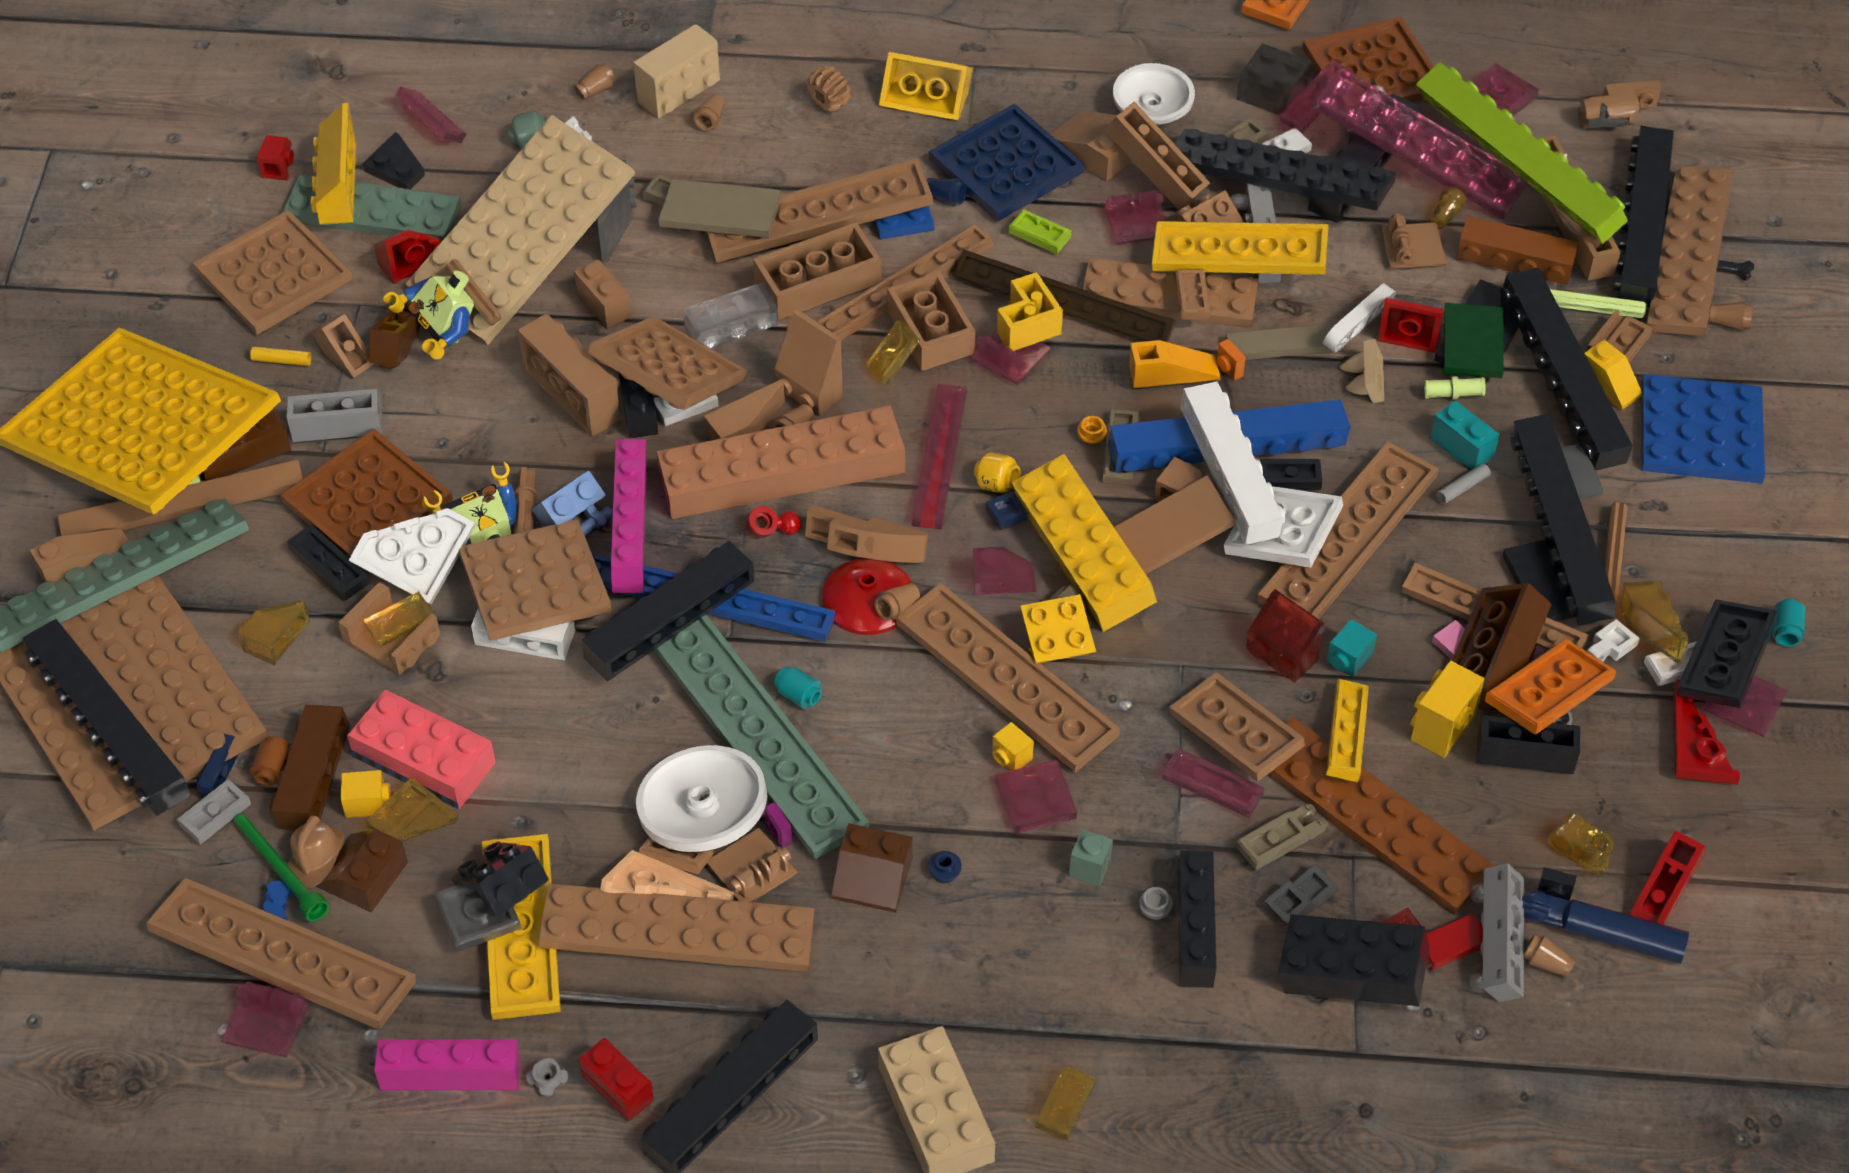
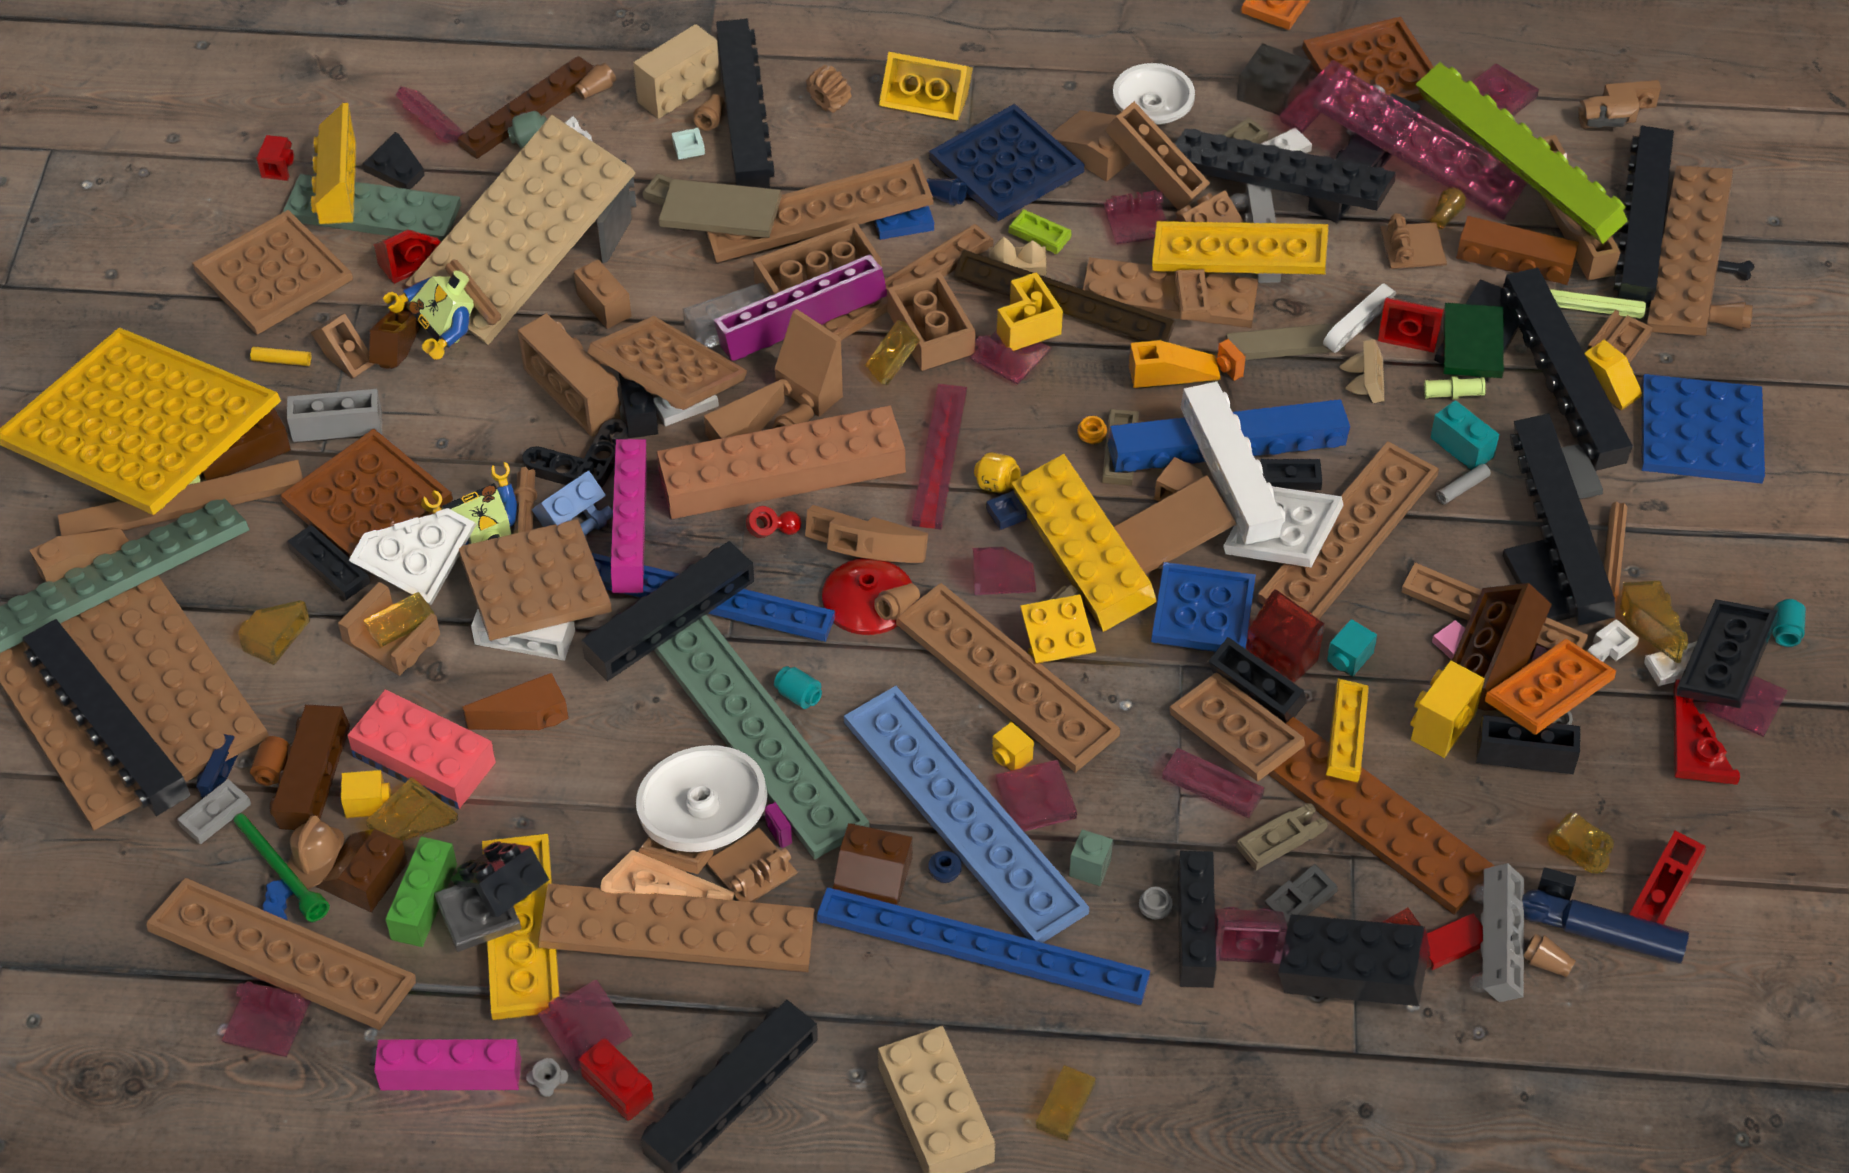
none -> bright green brick [386,836,457,947]
none -> reddish brown plate [458,56,594,159]
none -> dark orange slope [462,672,569,730]
none -> black beam [522,418,629,488]
none -> clear pink hinge [538,979,633,1071]
none -> light aqua plate [672,128,705,160]
none -> magenta brick [714,254,887,361]
none -> black brick [716,19,775,189]
none -> blue plate [817,887,1150,1006]
none -> medium blue plate [844,686,1089,943]
none -> tan tile [989,237,1046,275]
none -> blue plate [1151,562,1256,652]
none -> black brick [1209,637,1307,724]
none -> clear pink slope [1215,907,1287,964]

